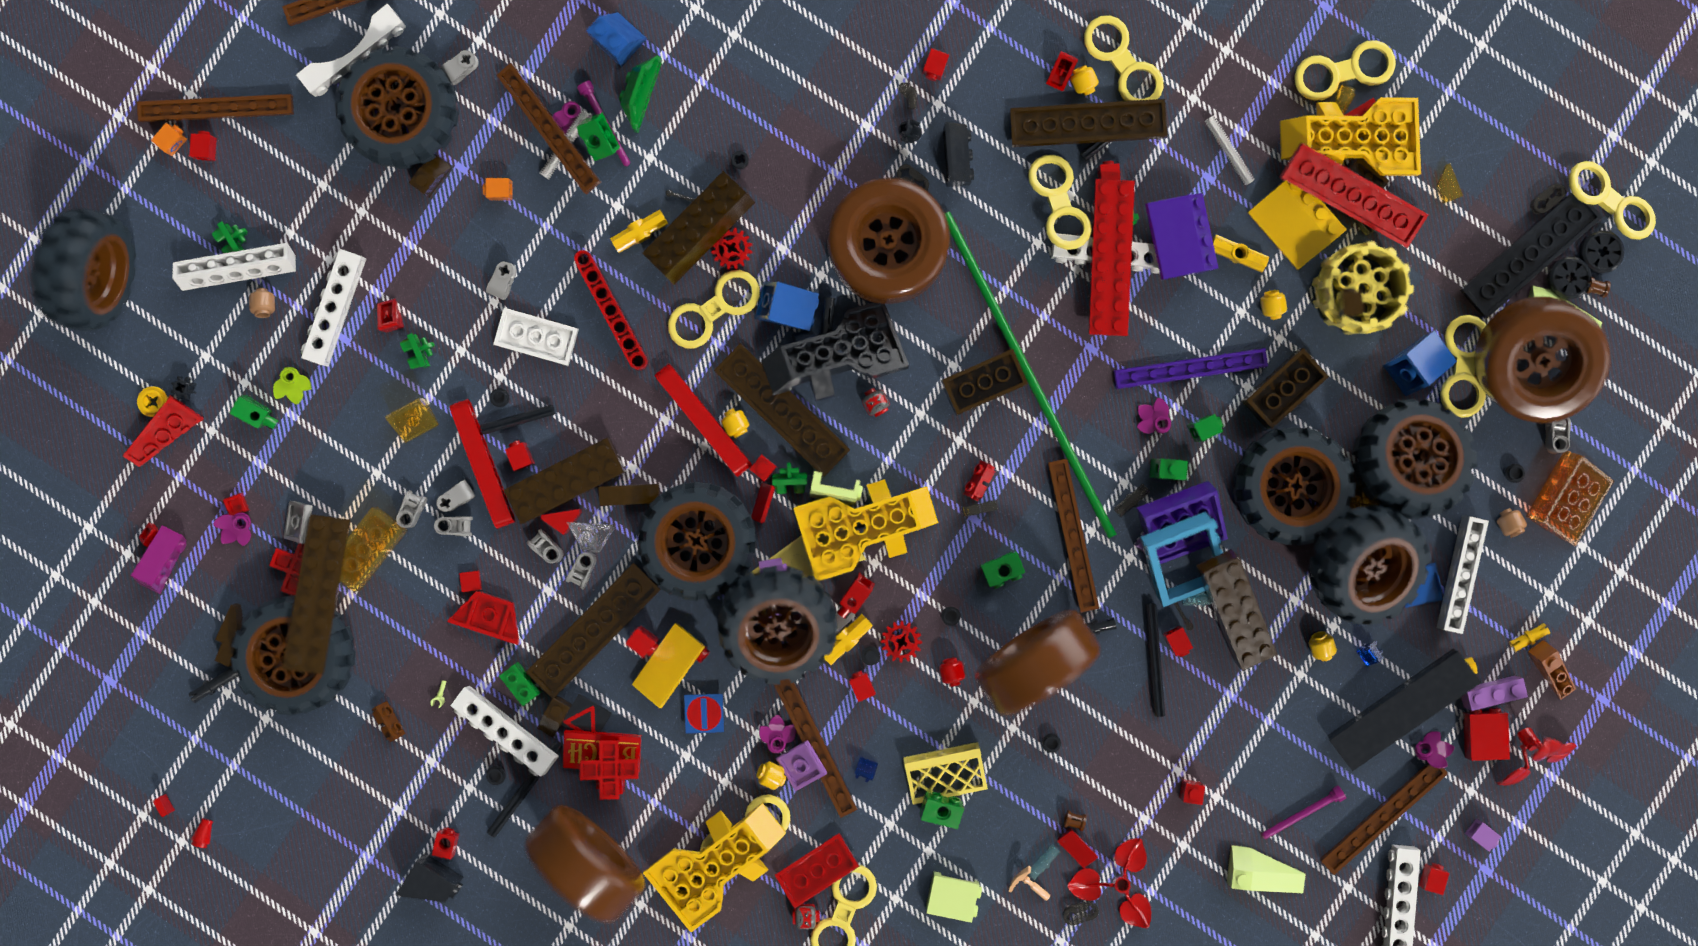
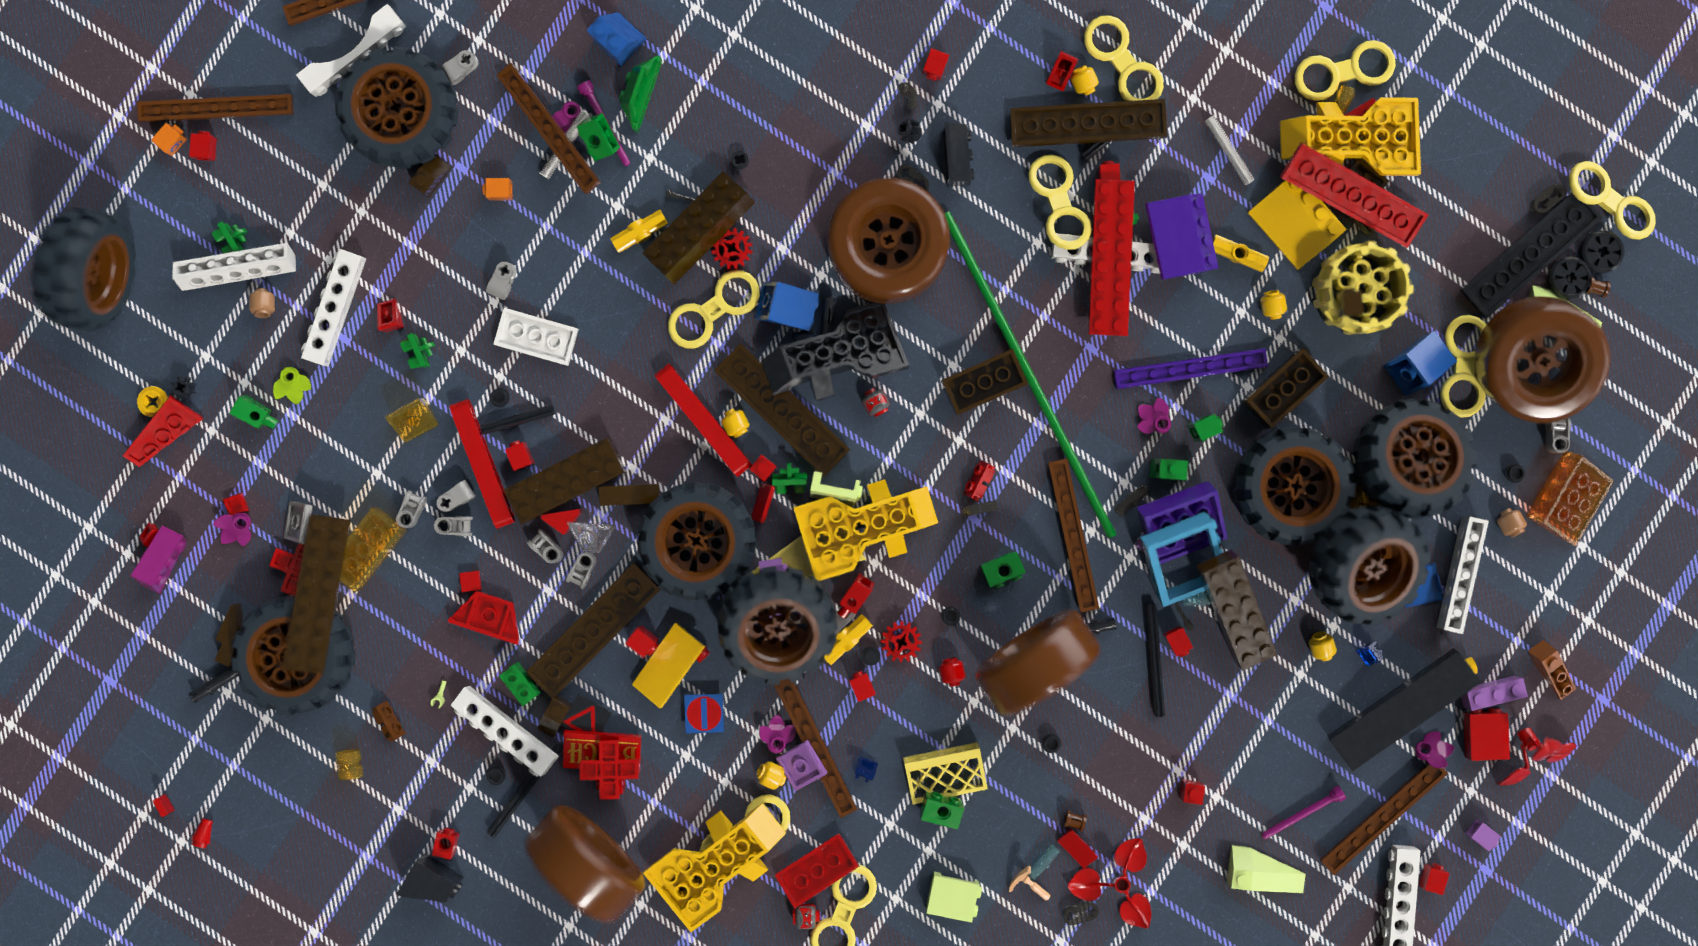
red beam [574,250,648,370] -> none
clear yellow tile [1436,163,1463,204] -> none
yellow pin [1509,623,1550,652] -> none
none -> clear yellow wheel [335,749,364,780]

